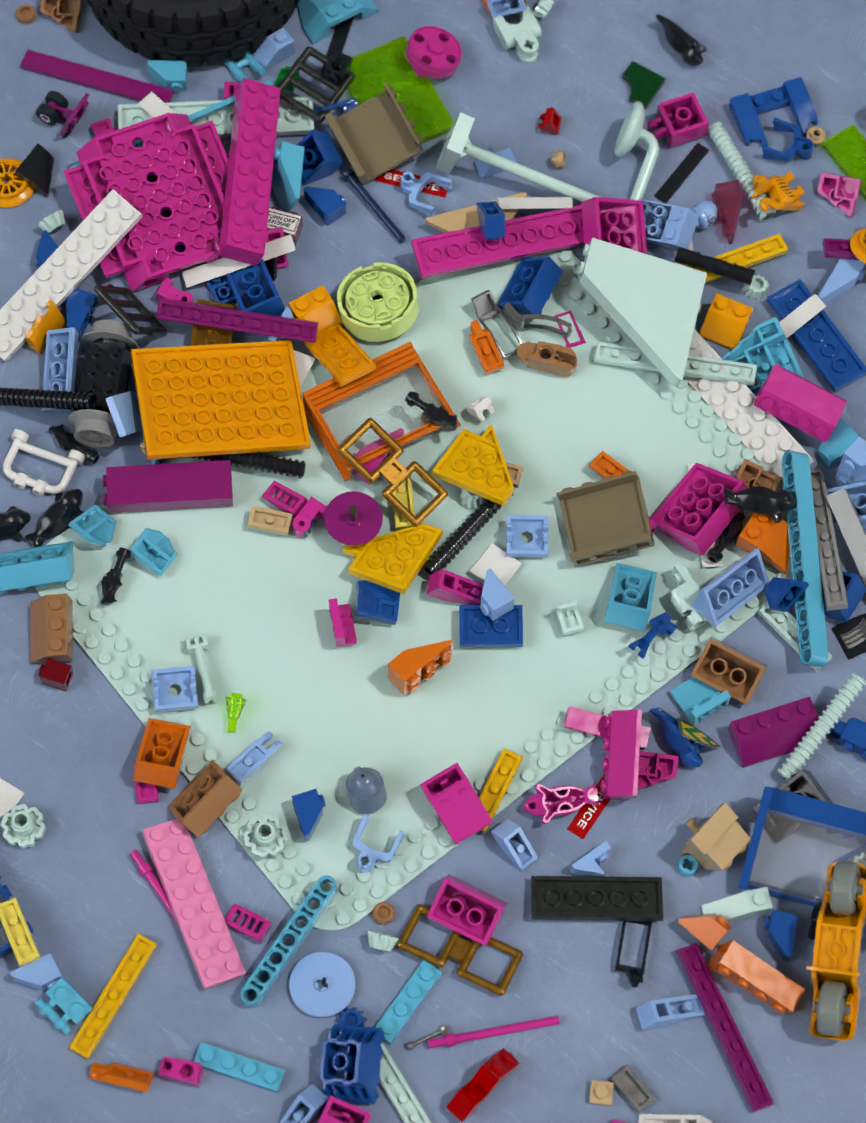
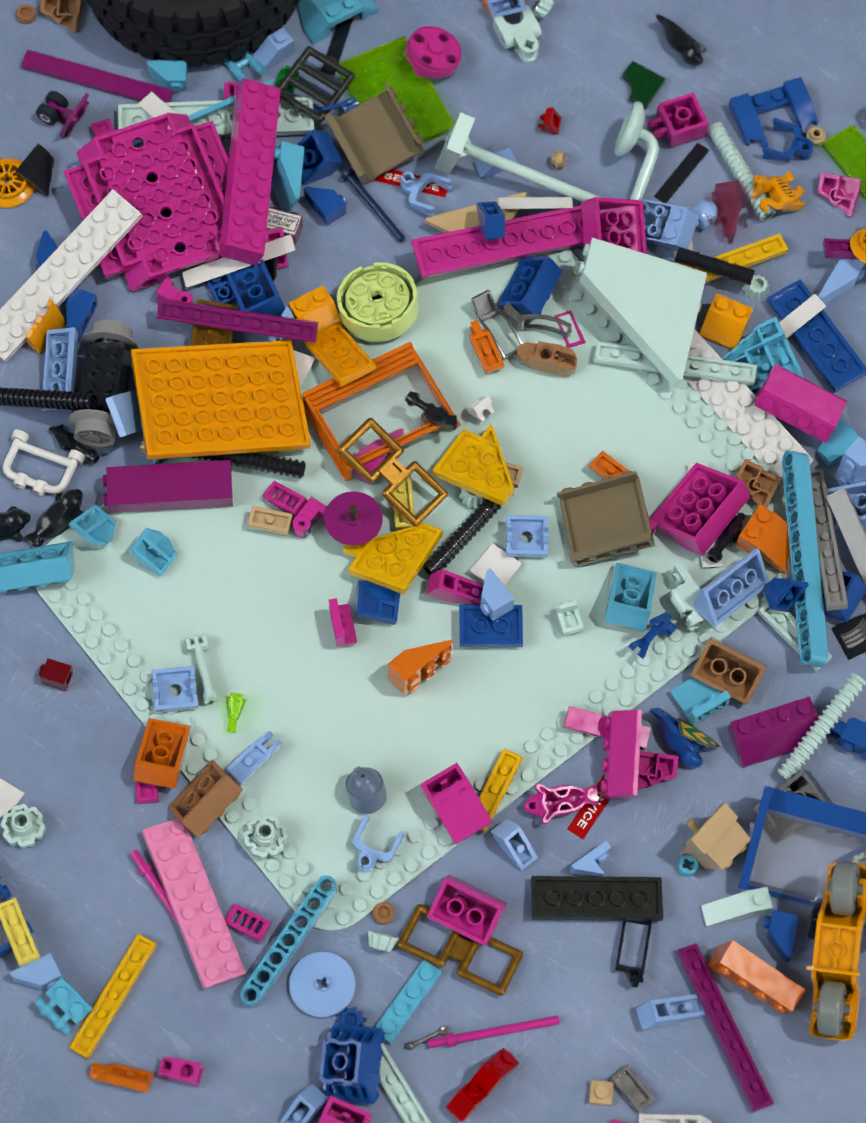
medium nougat slope [30,593,73,664] -> none
light aqua piece [38,210,65,234] -> none
pearl dark grey bar [94,284,167,338] -> none
black piece [101,547,131,606] -> none
medium azure plate [194,1042,285,1093] -> none
blue slope [291,789,326,842] -> none
black brick [324,50,353,85] -> none
orange slope [678,913,732,951] -> none
black animal [724,486,796,523] -> none

